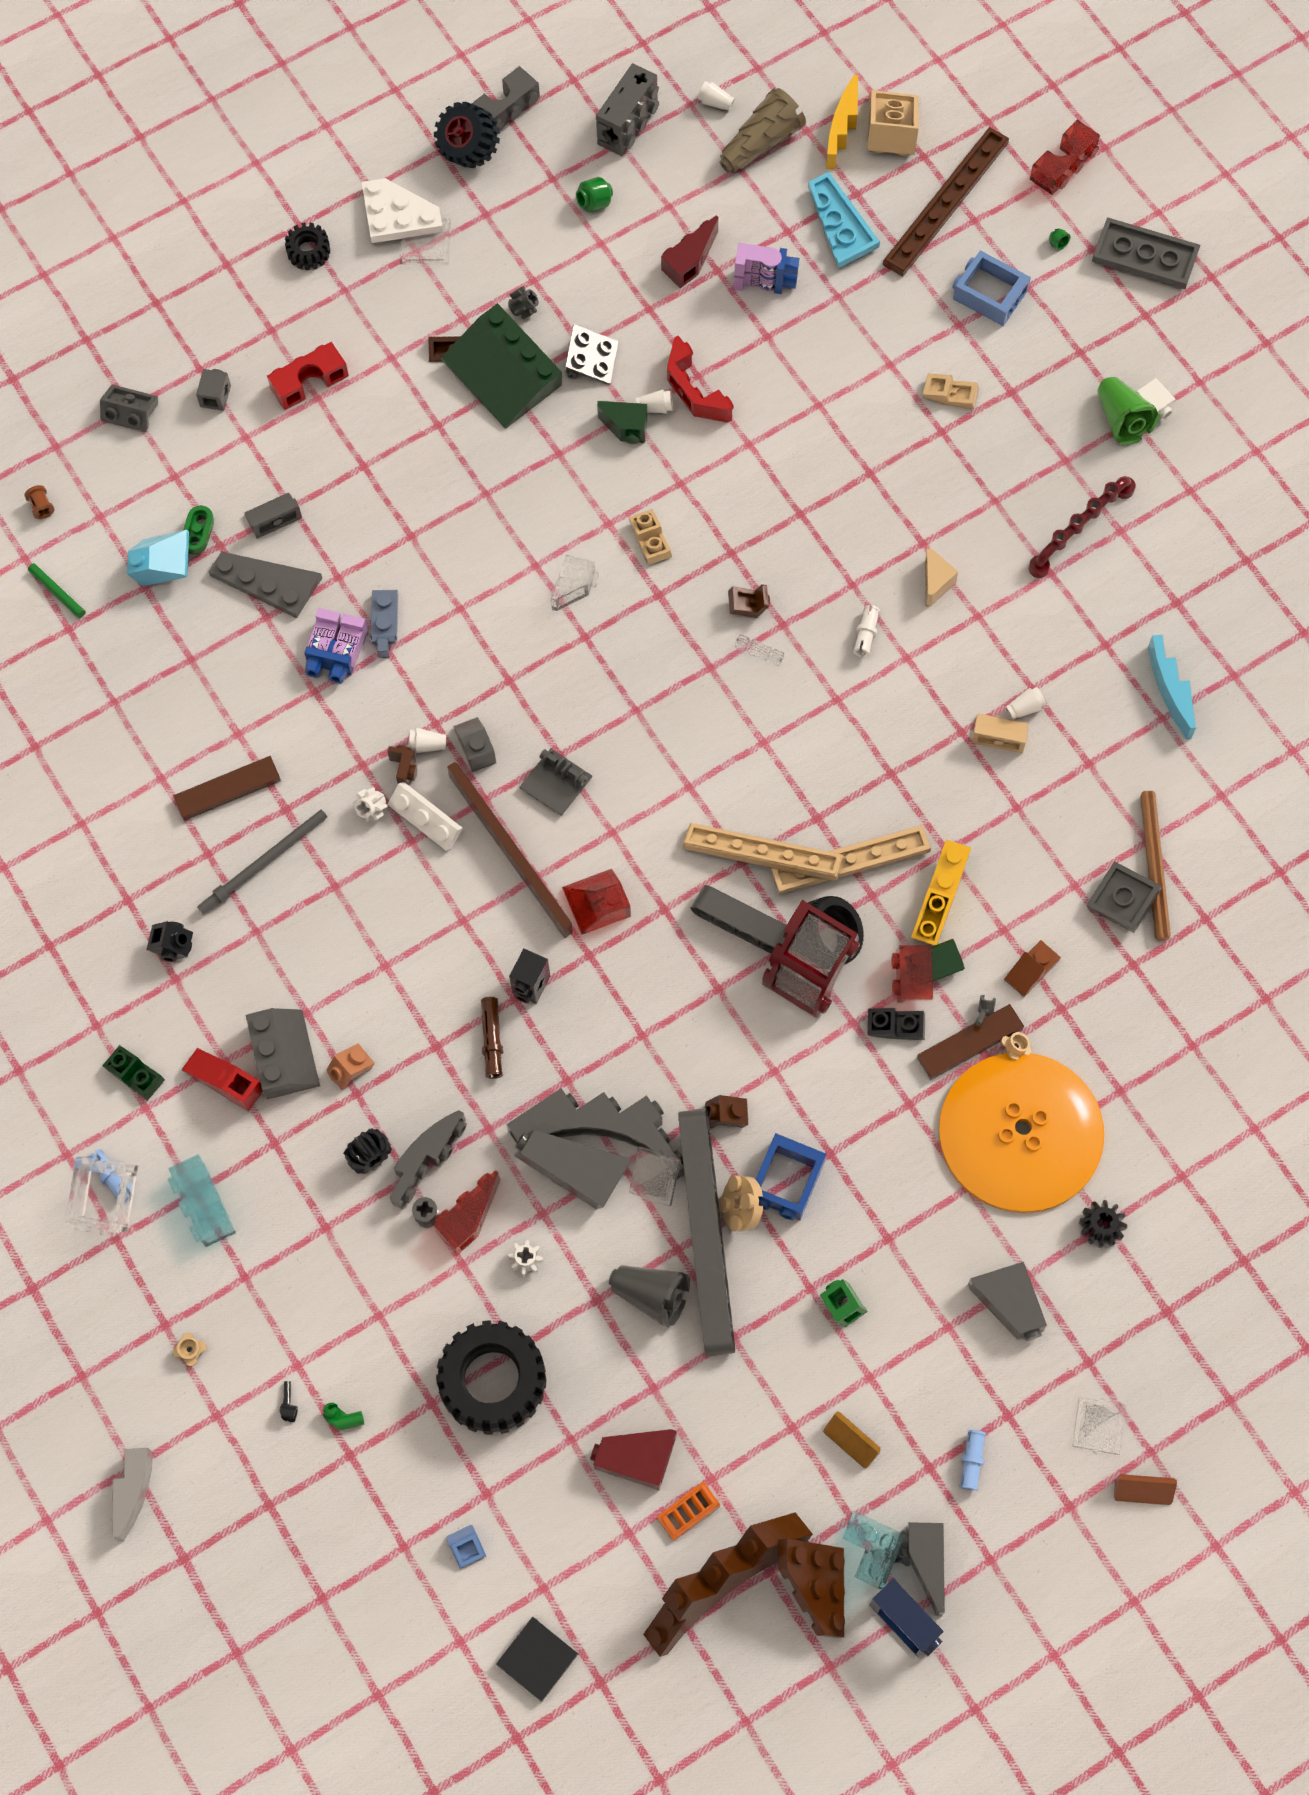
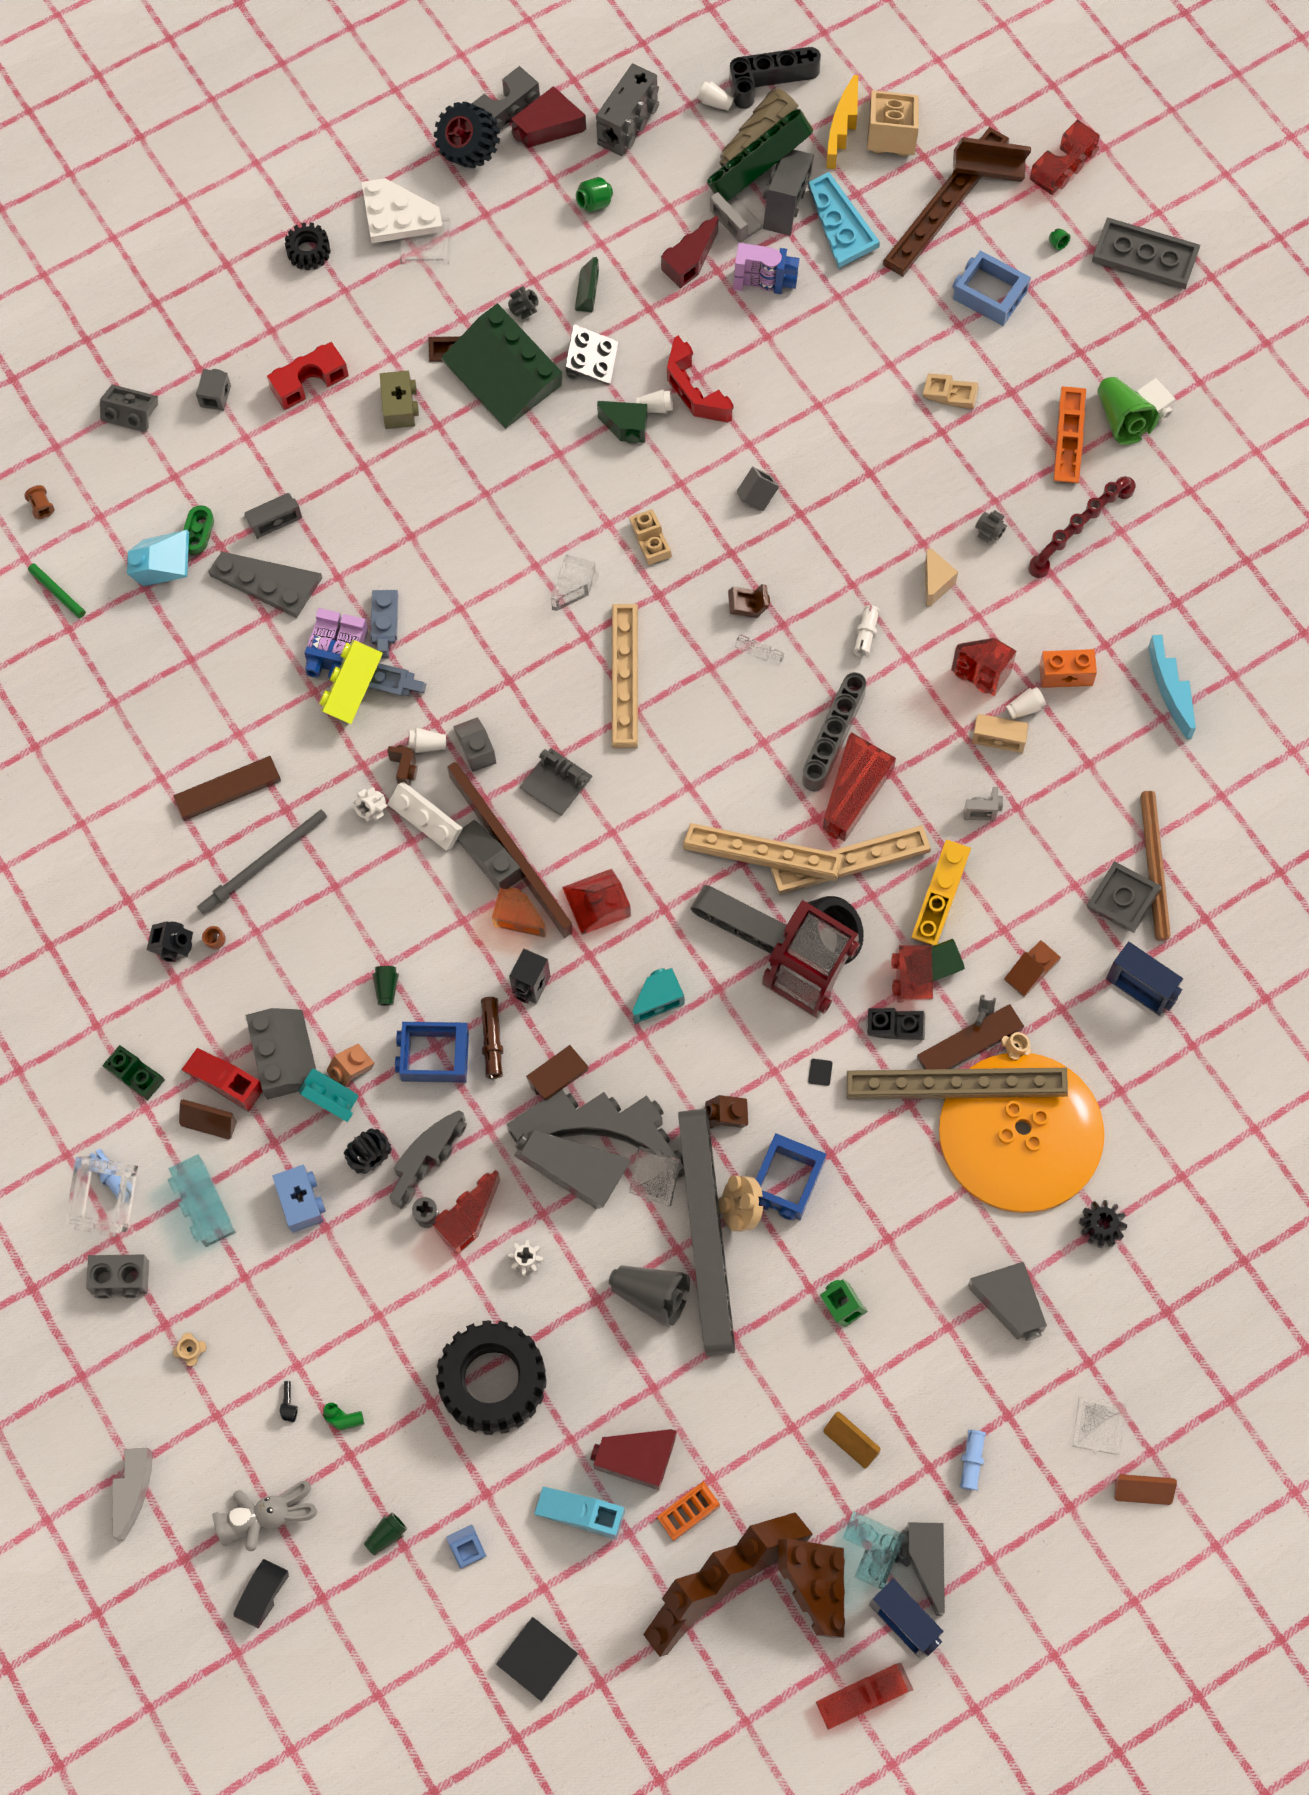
none -> dark grey brick [86,1254,149,1299]
none -> reddish brown slope [179,1099,237,1139]
none -> dark orange hinge [202,926,226,949]
none -> light grey animal [212,1481,317,1551]
none -> black slope [233,1559,289,1629]
none -> medium blue brick [272,1164,326,1233]
none -> teal bracket [298,1068,358,1123]
none -> neon yellow brick [319,640,383,724]
none -> dark green cone [364,1512,407,1555]
none -> sand blue hinge [368,663,427,696]
none -> dark green cone [372,966,399,1006]
none -> olive brick [379,370,419,429]
none -> blue window [395,1022,469,1083]
none -> dark grey slope [457,819,522,894]
none -> clear orange slope [492,887,546,937]
none -> dark red slope [511,86,586,148]
none -> reddish brown panel [526,1045,589,1100]
none -> medium azure slope [534,1487,625,1540]
none -> slope [575,257,599,312]
none -> tan tile [612,604,638,748]
none -> teal slope [632,968,685,1024]
none -> dark green beam [707,109,813,201]
none -> light grey panel [710,192,762,243]
none -> black beam [729,47,821,109]
none -> dark grey panel [737,466,779,511]
none -> dark grey wedge [763,149,814,236]
none -> dark grey beam [802,672,867,792]
none -> black sticker [808,1058,833,1086]
none -> clear red slope [816,1663,914,1730]
none -> clear red slope [823,732,896,841]
none -> dark tan tile [847,1067,1068,1100]
none -> clear red slope [951,638,1017,696]
none -> reddish brown panel [953,137,1031,182]
none -> light grey bracket [964,787,1003,821]
none -> dark grey gear [975,510,1007,543]
none -> orange brick [1039,649,1097,688]
none -> orange slope [1053,386,1086,484]
none -> dark blue window [1106,941,1183,1016]

